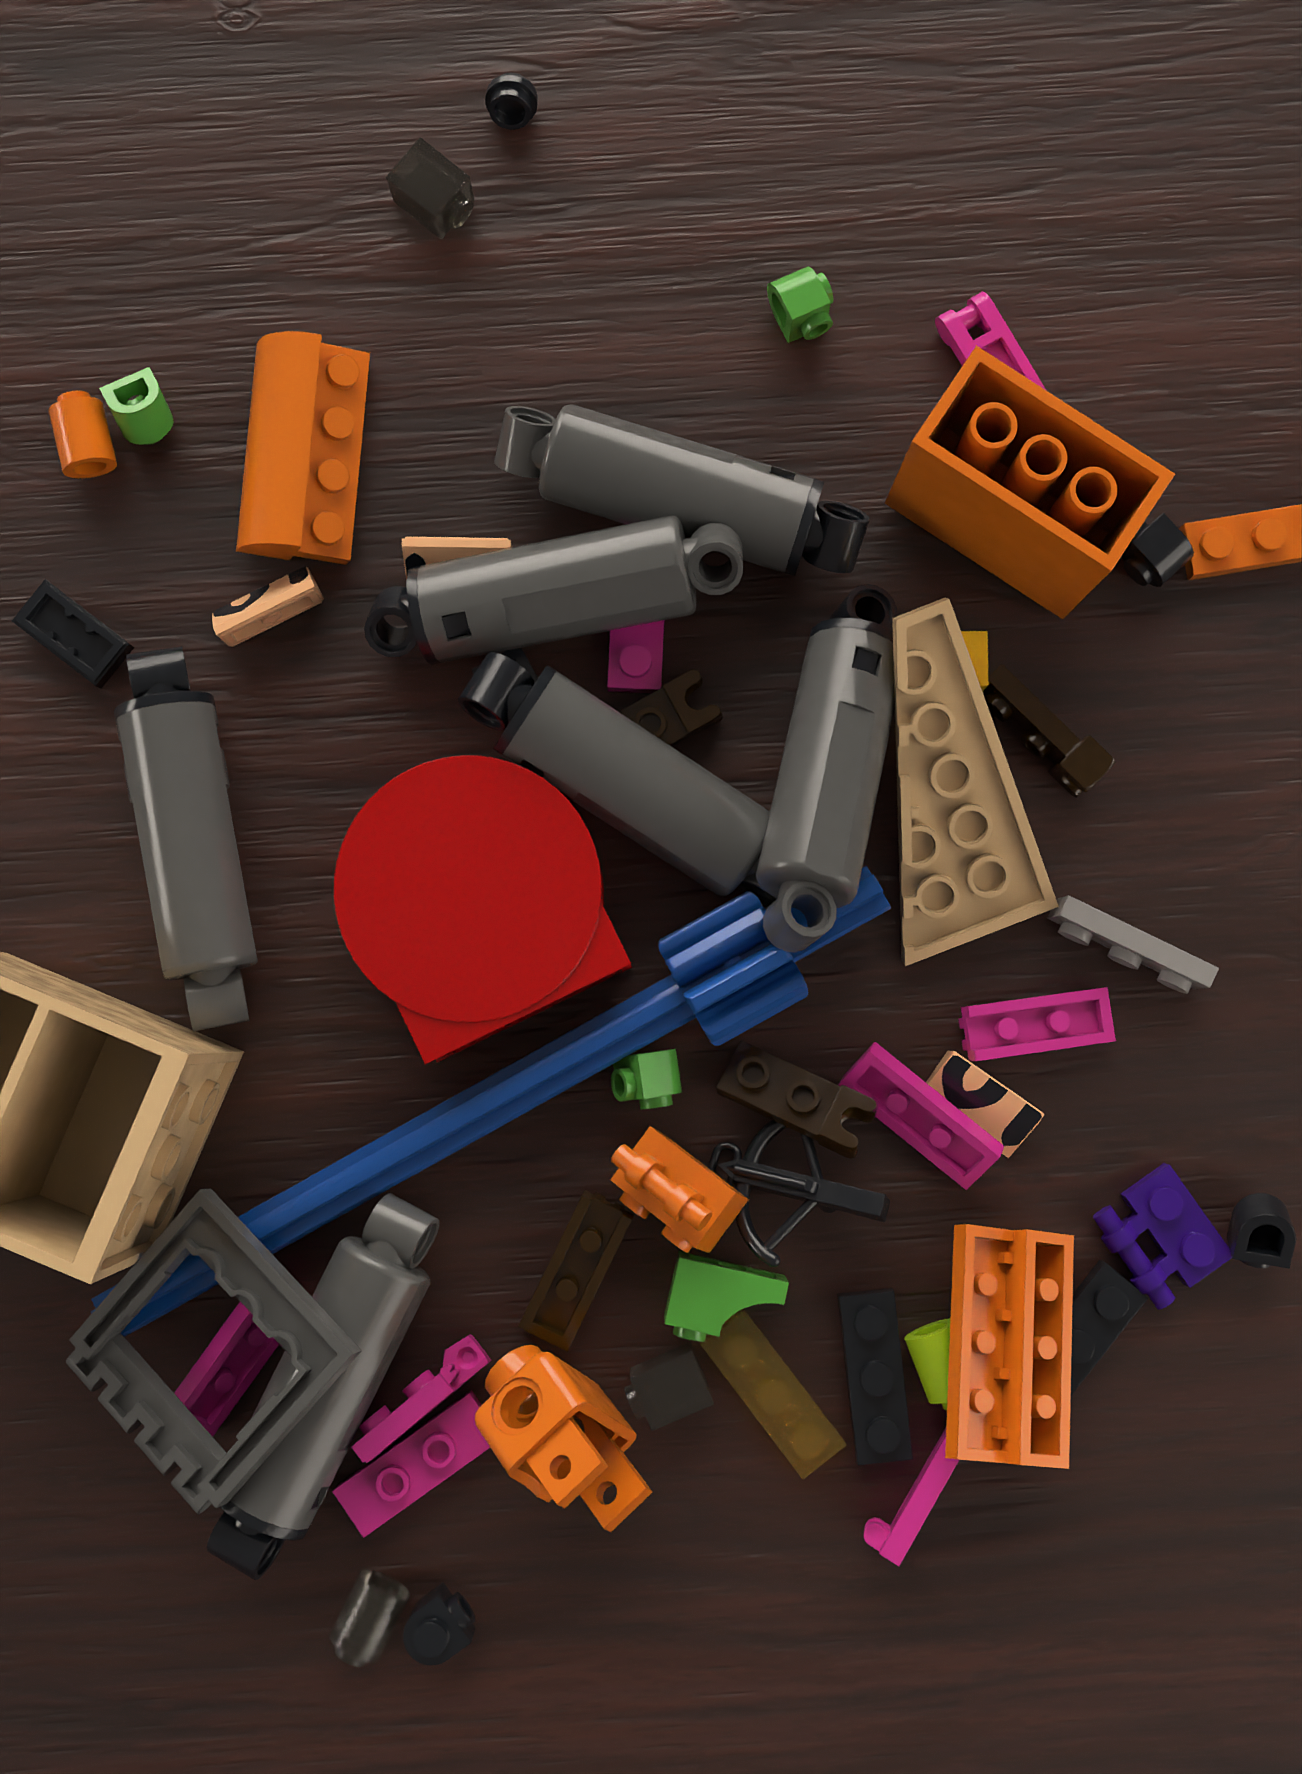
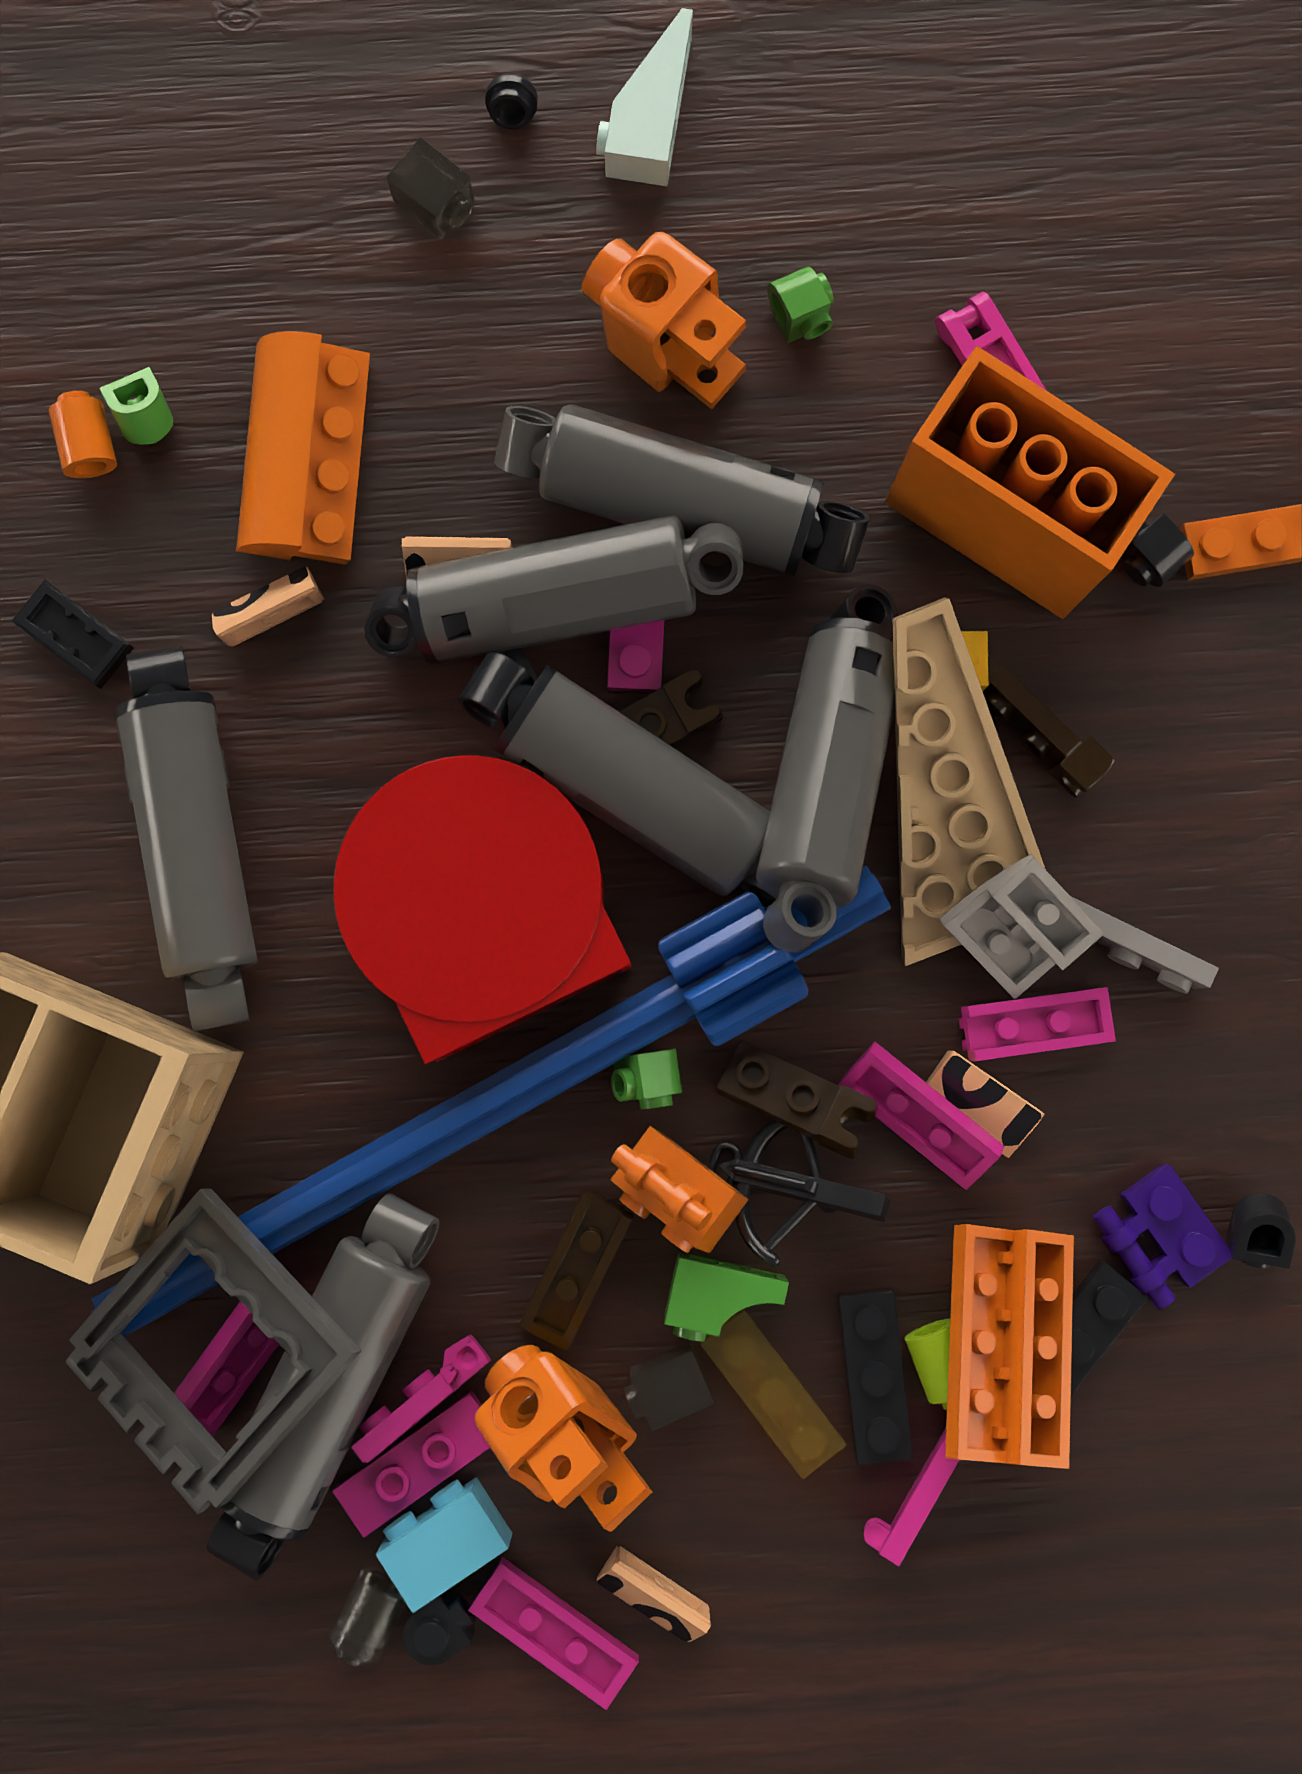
none -> medium azure brick [376,1477,512,1613]
none -> dark pink plate [468,1557,639,1710]
none -> orange piece [582,232,746,409]
none -> light aqua slope [596,8,693,186]
none -> light nougat slope [597,1546,711,1642]
none -> light grey slope [940,855,1105,999]

